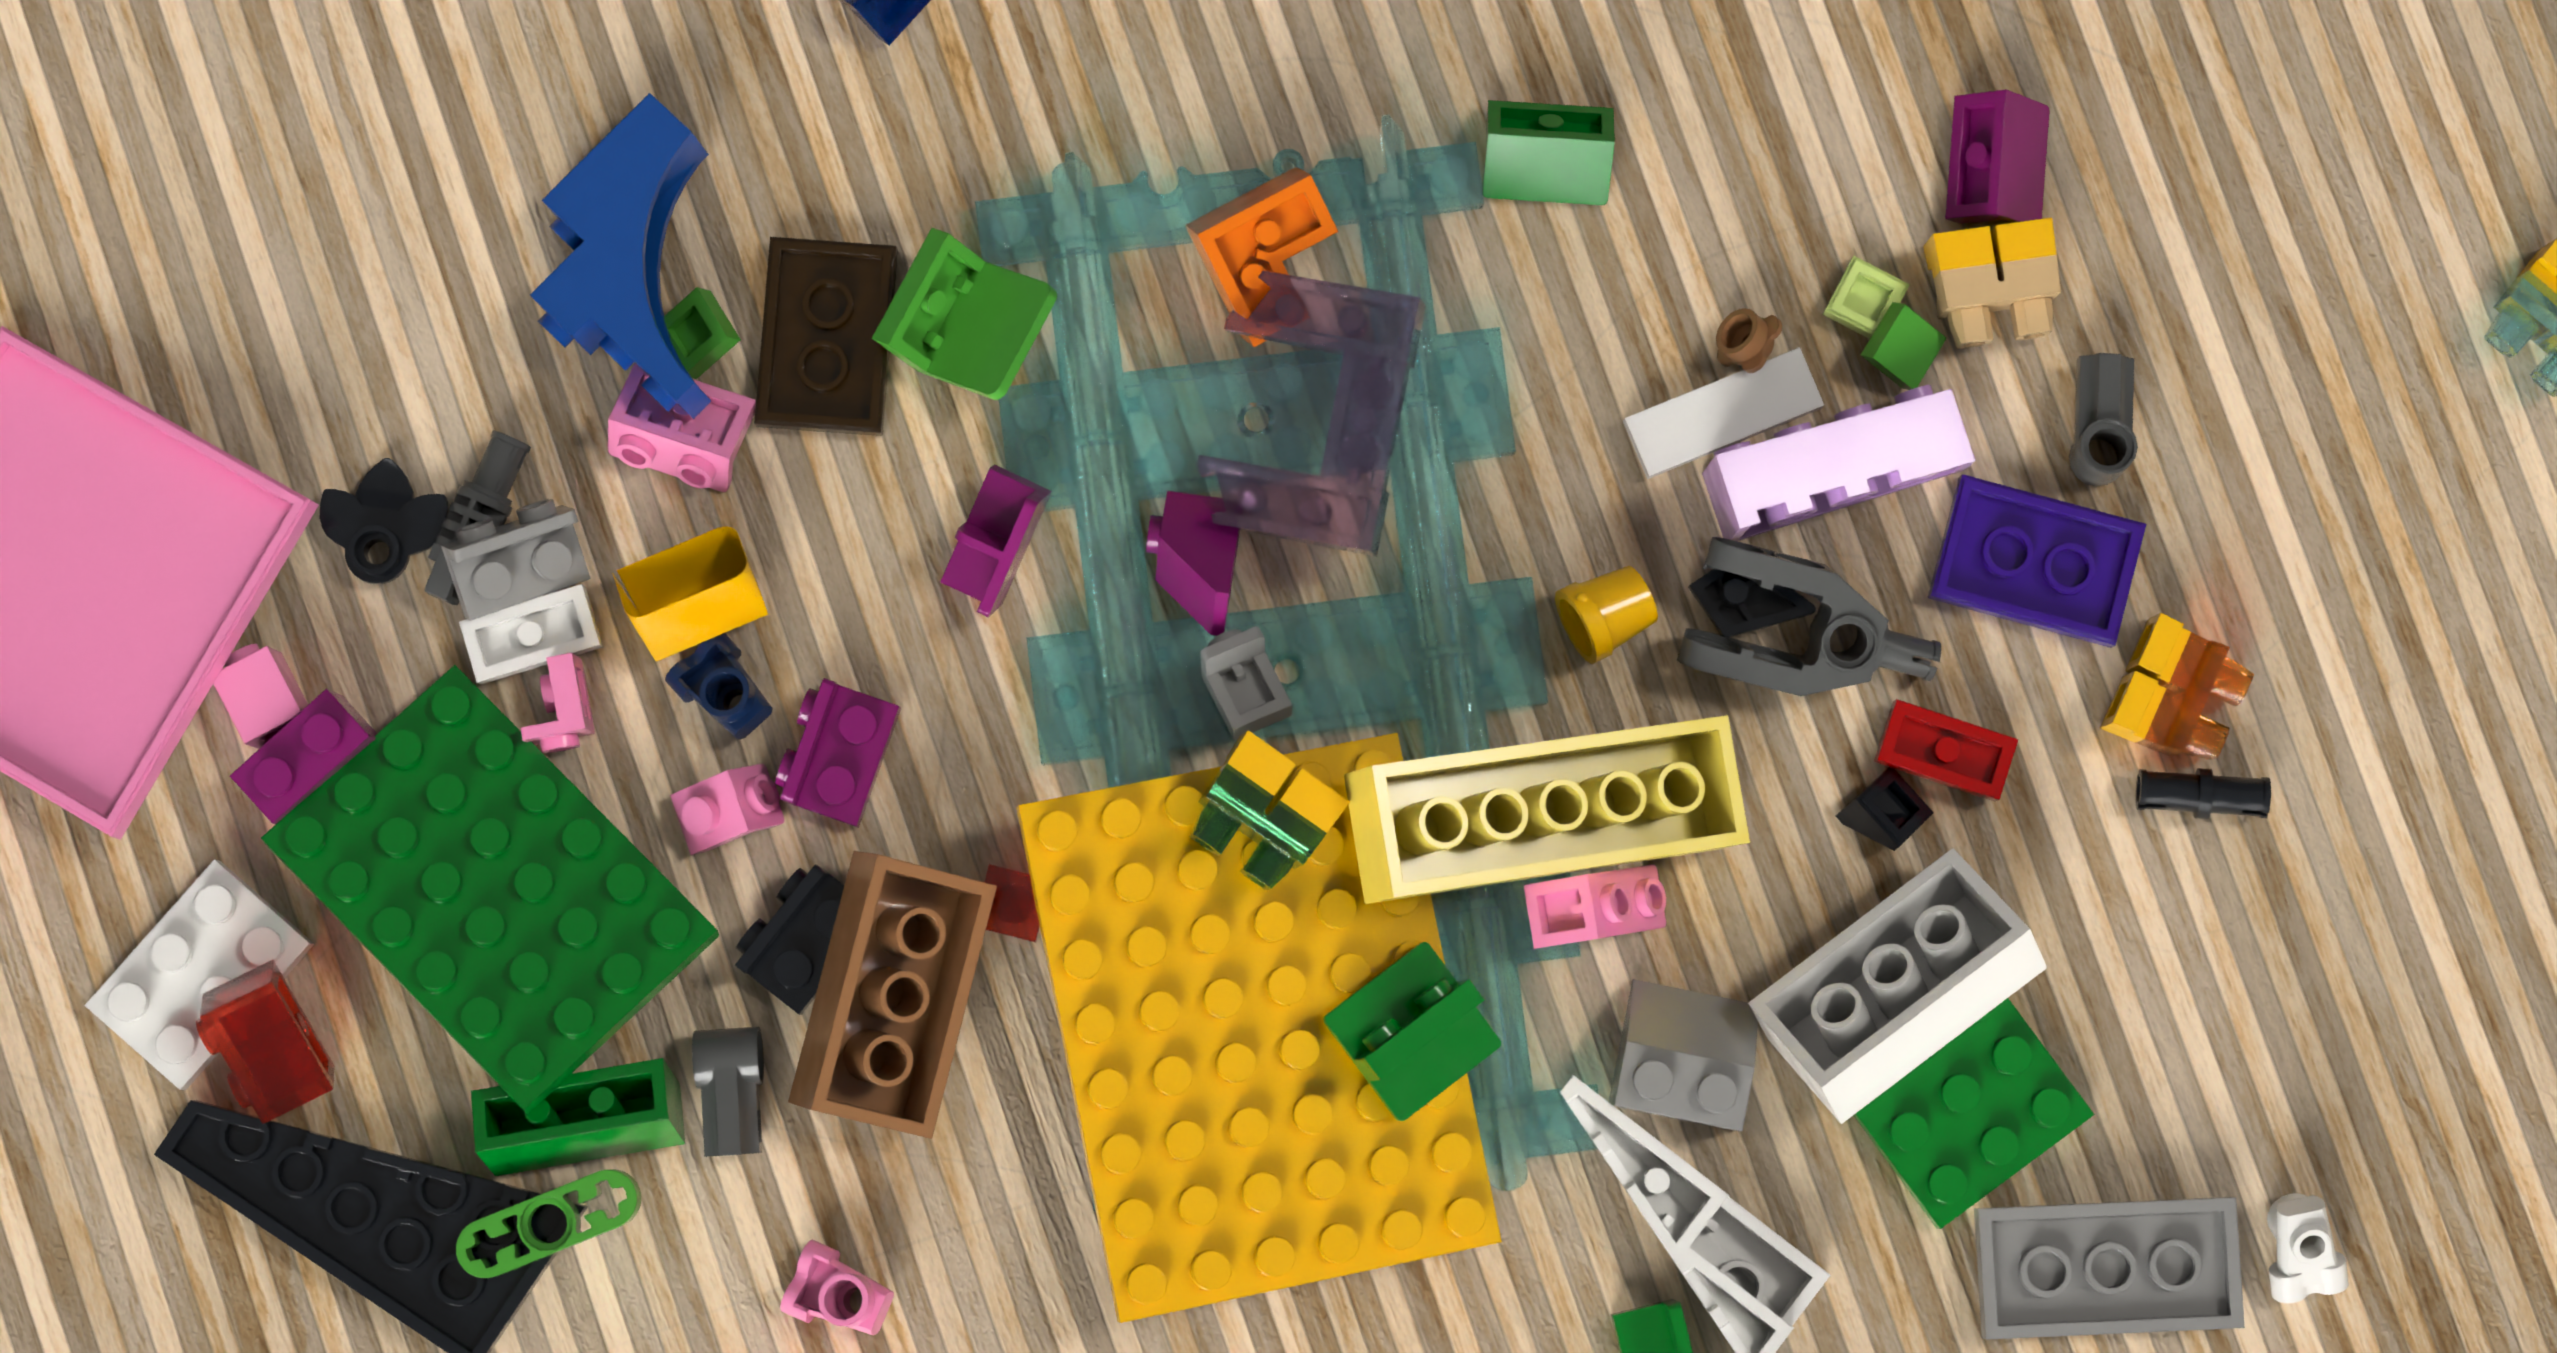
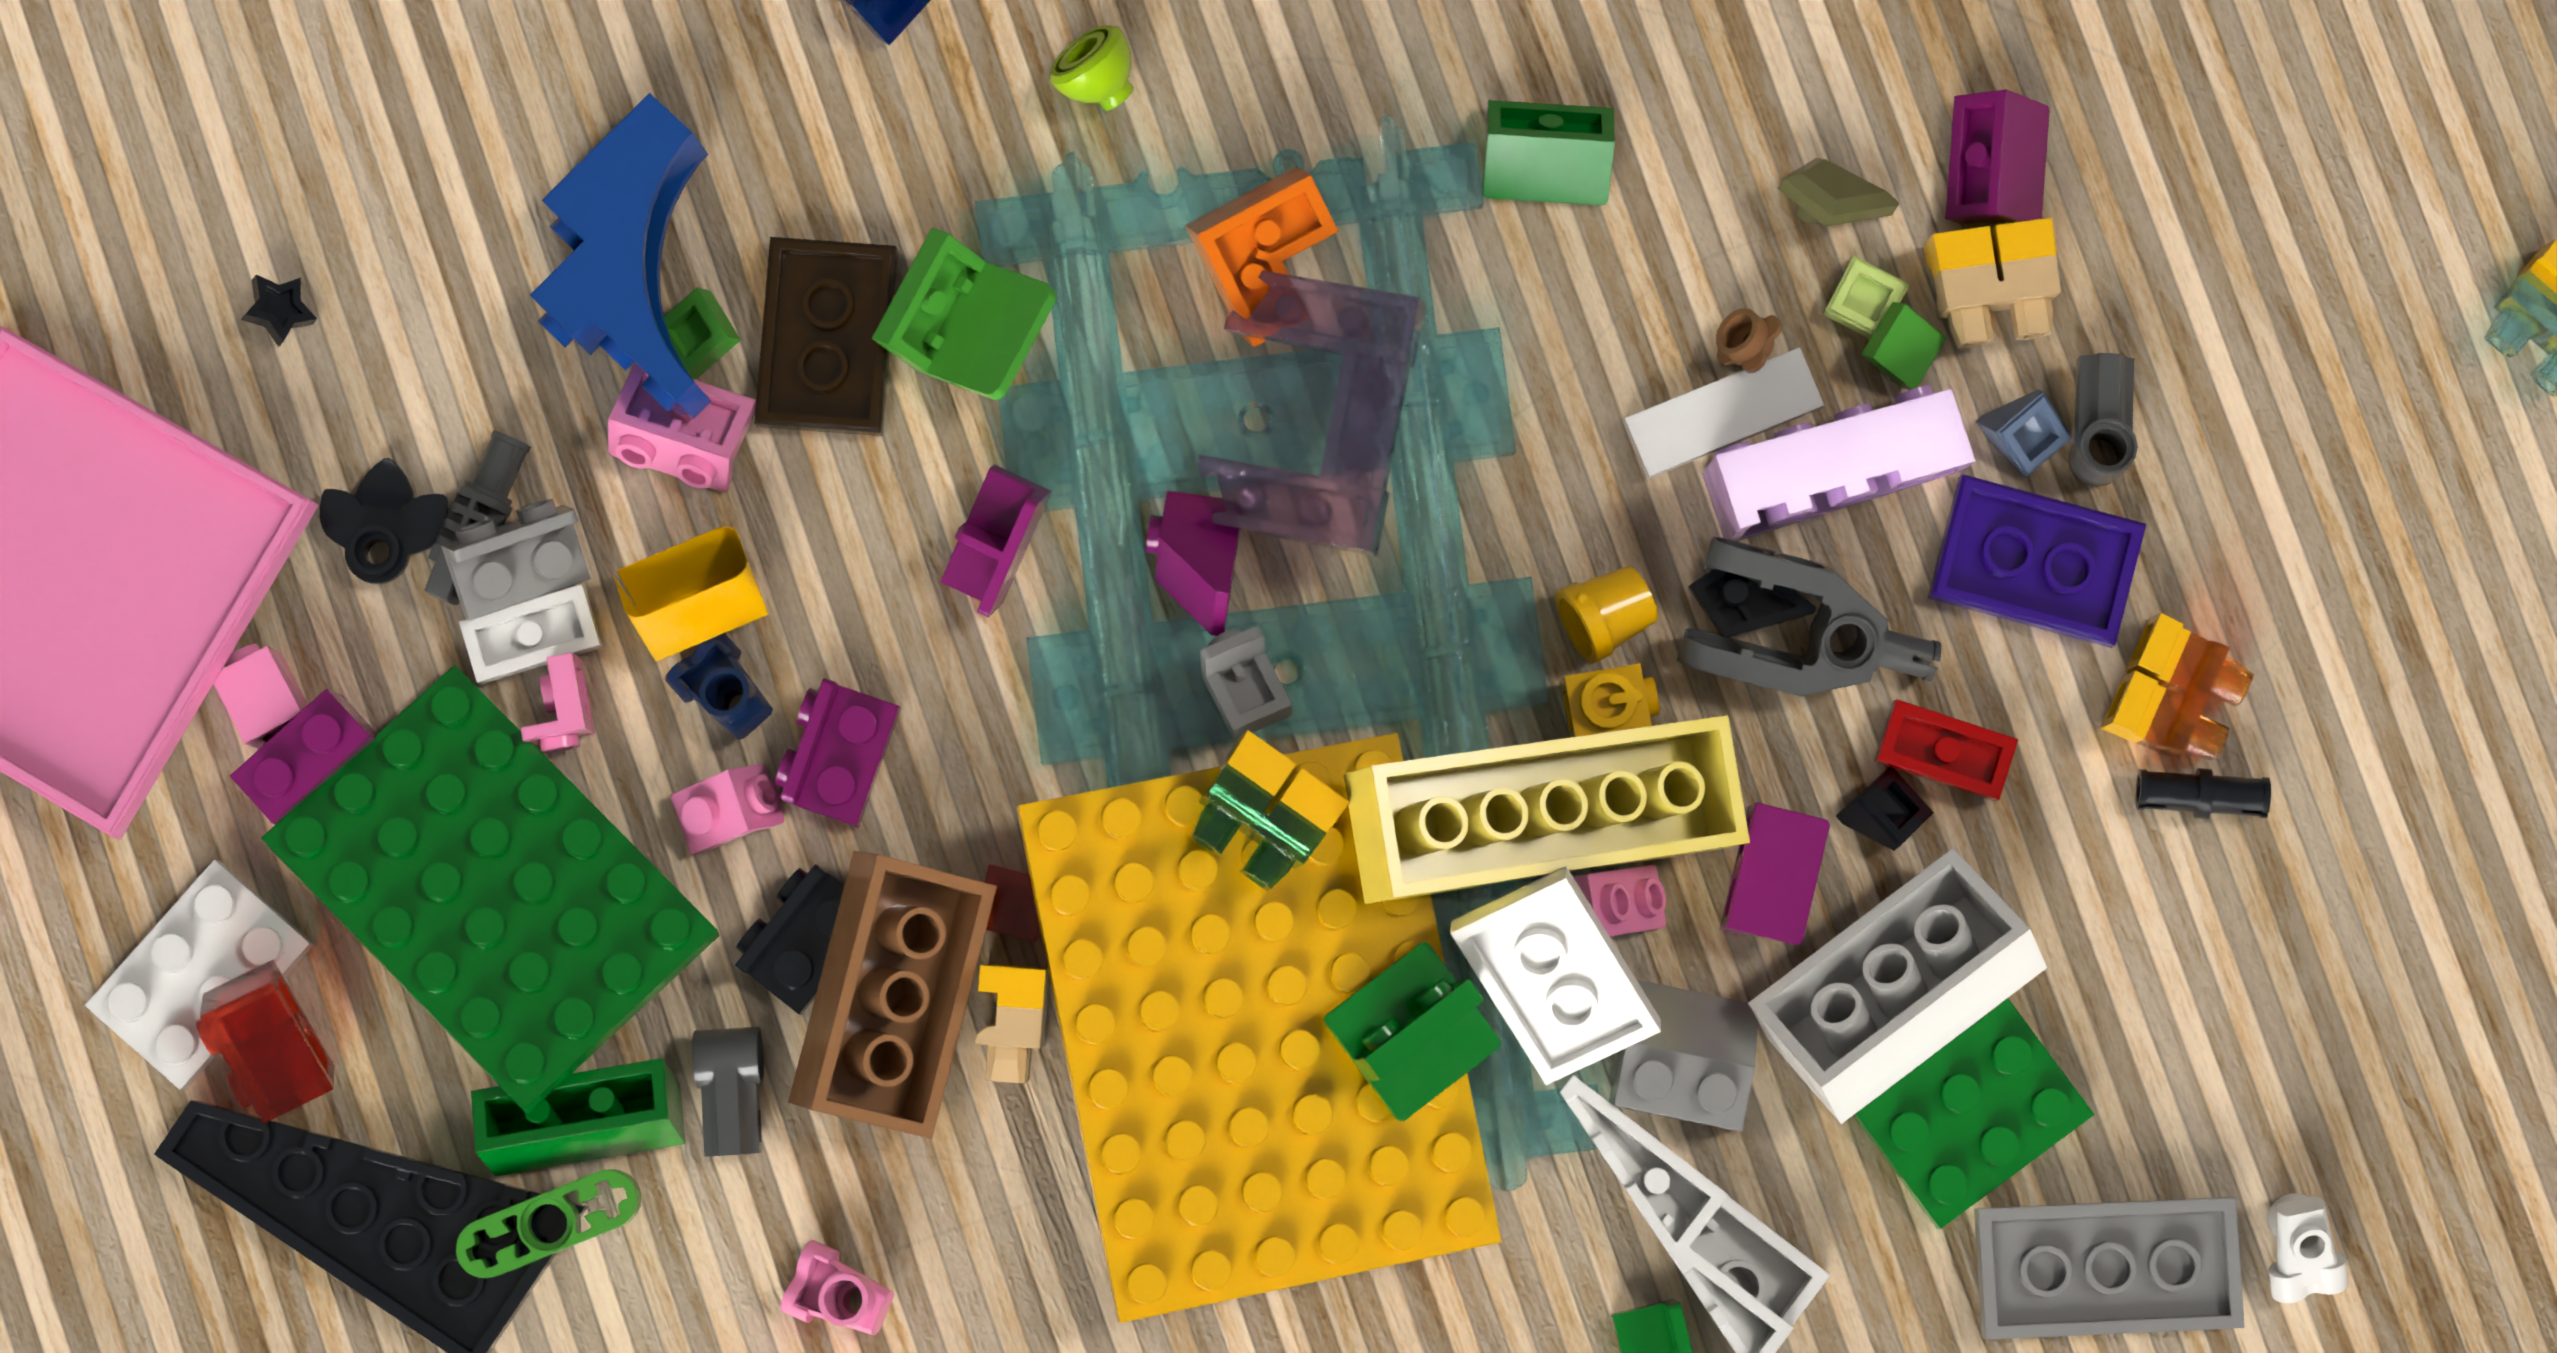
none -> black piece [241,275,317,347]
none -> hips [974,964,1051,1083]
none -> lime brick [1049,25,1134,111]
none -> white plate [1450,866,1661,1085]
none -> yellow brick [1560,663,1660,737]
none -> magenta panel [1719,802,1830,945]
none -> olive piece [1778,158,1899,227]
none -> sand blue slope [1976,389,2073,478]

